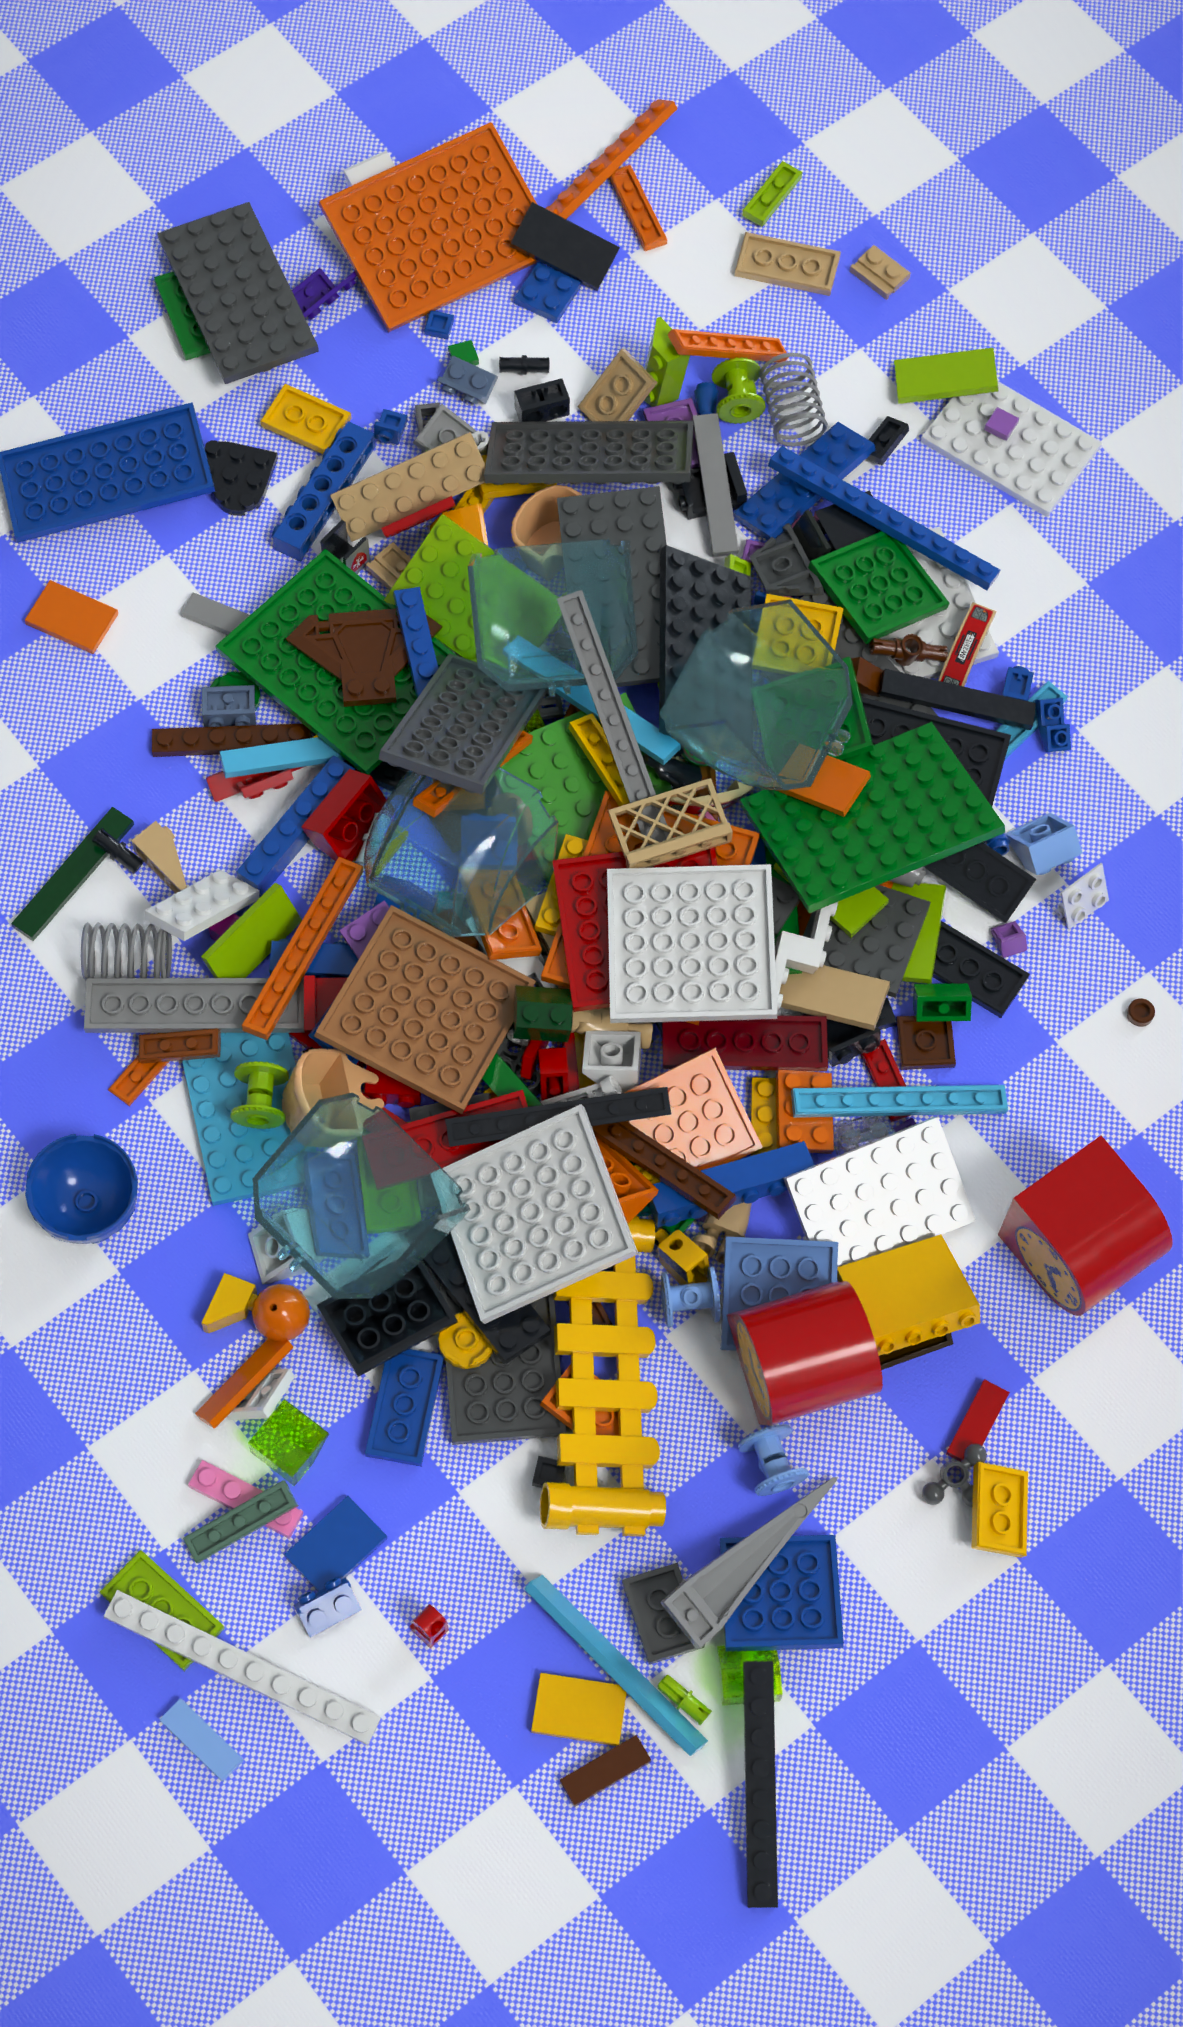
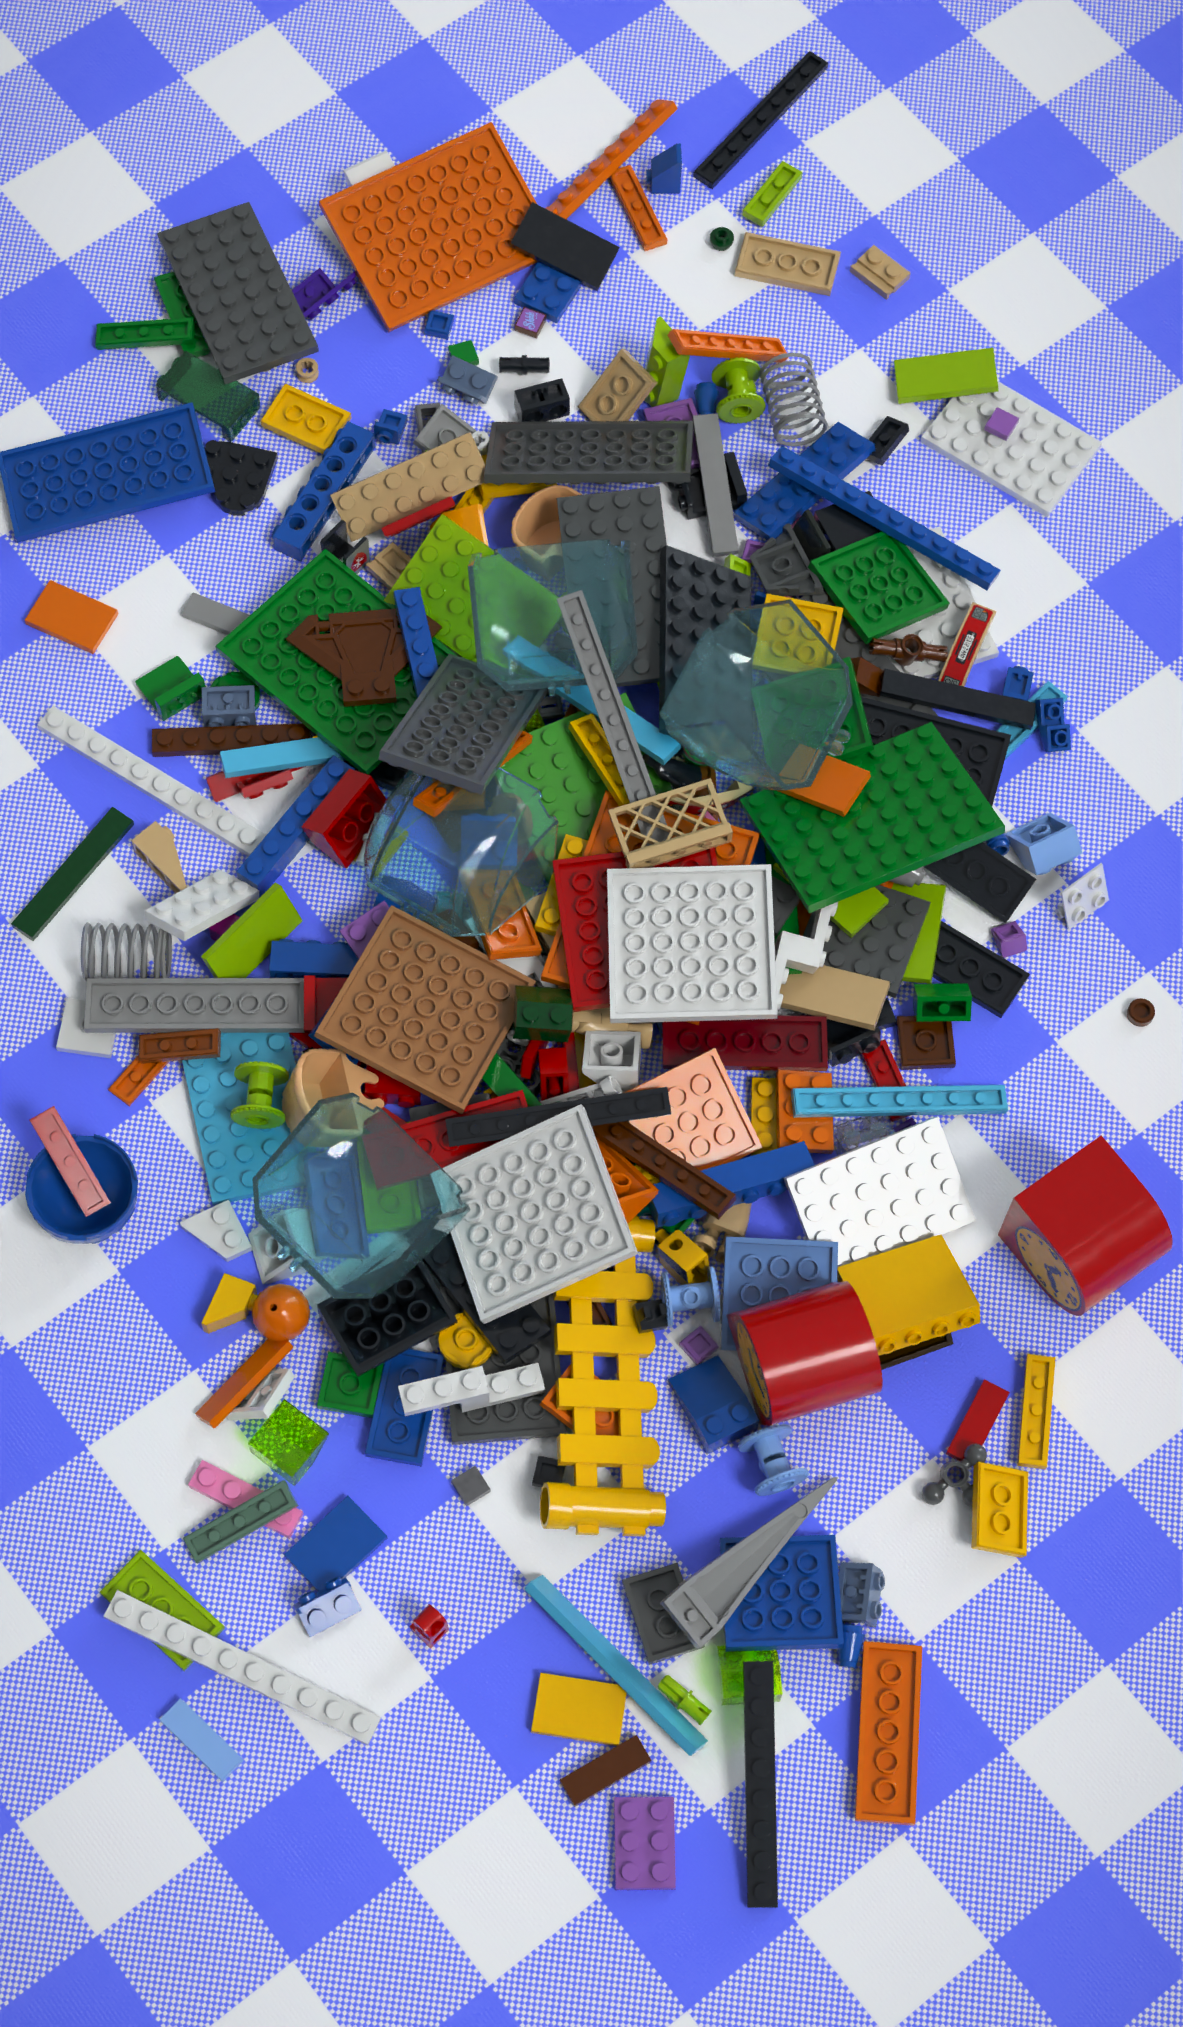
black pin [92,828,144,874] -> none
orange plate [242,857,363,1040] -> none
none -> tile [29,1106,111,1217]
none -> white plate [37,705,266,857]
none -> white plate [56,998,116,1058]
none -> green tile [95,317,195,350]
none -> green bracket [135,656,206,721]
none -> clear green panel [156,351,261,442]
none -> white wing [180,1200,252,1262]
none -> tan bush [296,358,319,384]
none -> green plate [317,1351,384,1418]
none -> white bracket [398,1363,545,1416]
none -> flat silver tile [451,1466,491,1507]
none -> tile [514,307,547,339]
none -> medium lavender plate [614,1797,676,1891]
none -> black tile [632,1299,668,1334]
none -> blue slope [646,143,682,194]
none -> blue slope [668,1355,759,1454]
none -> medium lavender tile [679,1325,719,1365]
none -> black tile [693,51,829,189]
none -> dark green plate [710,227,734,251]
none -> blue cone [838,1624,865,1668]
none -> sand blue bracket [839,1562,885,1627]
none -> orange plate [855,1641,922,1826]
none -> yellow plate [1017,1354,1056,1470]

